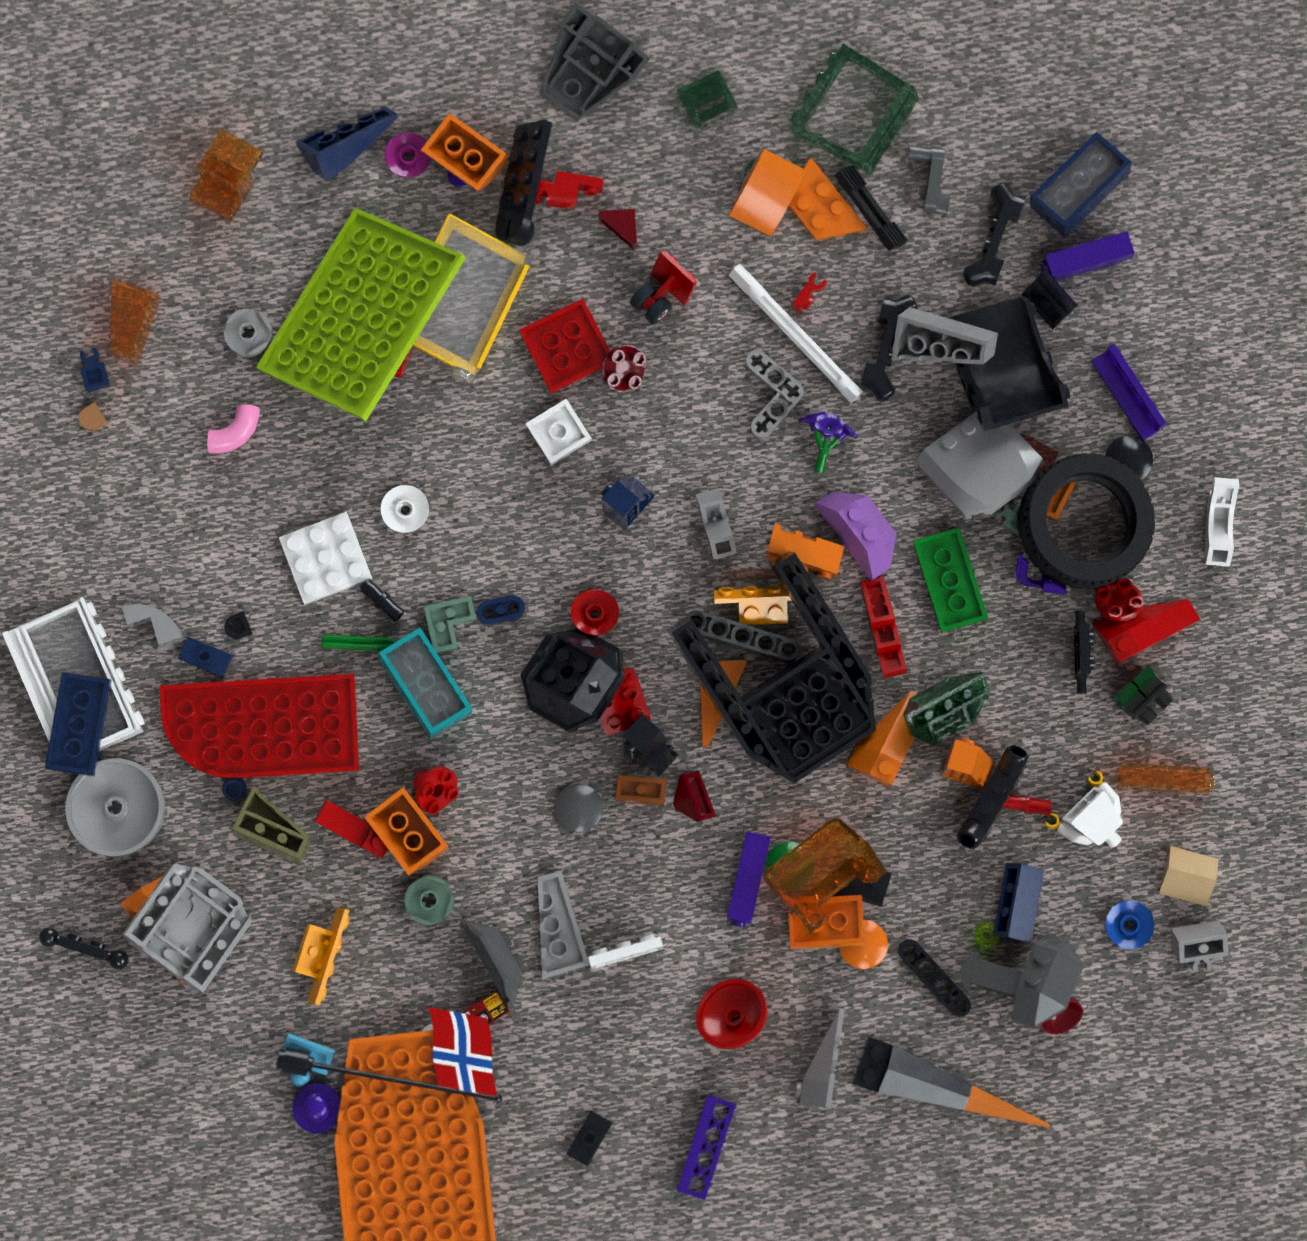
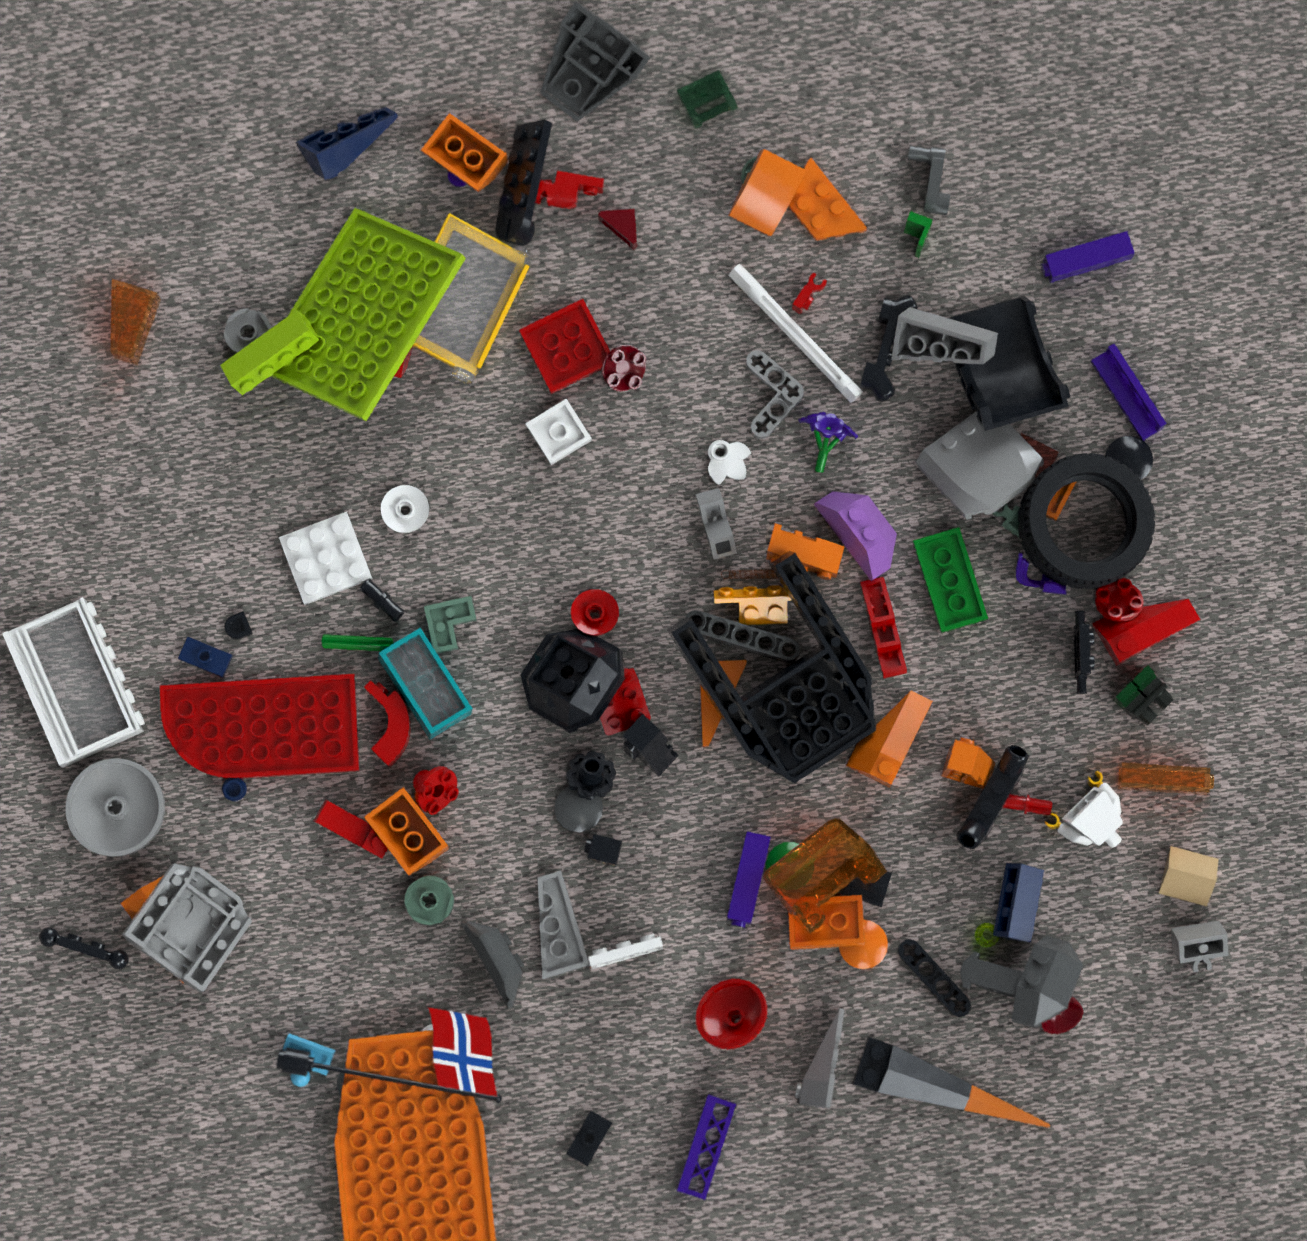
dark blue tile [45,672,112,777] -> none
medium nougat tile [78,402,108,431] -> none
dark blue plate [80,347,111,393] -> none
light grey brick [122,604,185,648] -> none
clear orange bracket [189,128,263,222] -> none
bright pink cylinder [207,405,260,454] -> none
olive wedge [232,786,311,866] -> none
light orange bracket [292,907,349,1005] -> none
dark purple plate [292,1083,341,1133] -> none
magenta dish [385,132,431,178] -> none
tile [462,990,510,1025] -> none
dark blue plate [477,595,525,626] -> none
dark blue wedge [601,477,656,531] -> none
dark orange panel [615,775,667,807] -> none
red plate [630,250,697,325] -> none
dark red slope [673,771,716,822] -> none
clear green windscreen [789,43,920,176] -> none
black container [834,165,908,251] -> none
clear green wedge [904,672,990,745] -> none
black plate [963,182,1025,287] -> none
black plate [1021,270,1078,330] -> none
brick [1030,132,1132,238] -> none
blue dish [1105,900,1155,950] -> none
white arch [1205,477,1239,567] -> none
none -> lime brick [220,310,319,396]
none -> red arch [364,680,411,768]
none -> black plant [566,751,616,800]
none -> black brick [584,834,622,867]
none -> white plate [708,440,751,485]
none -> green panel [904,211,933,258]

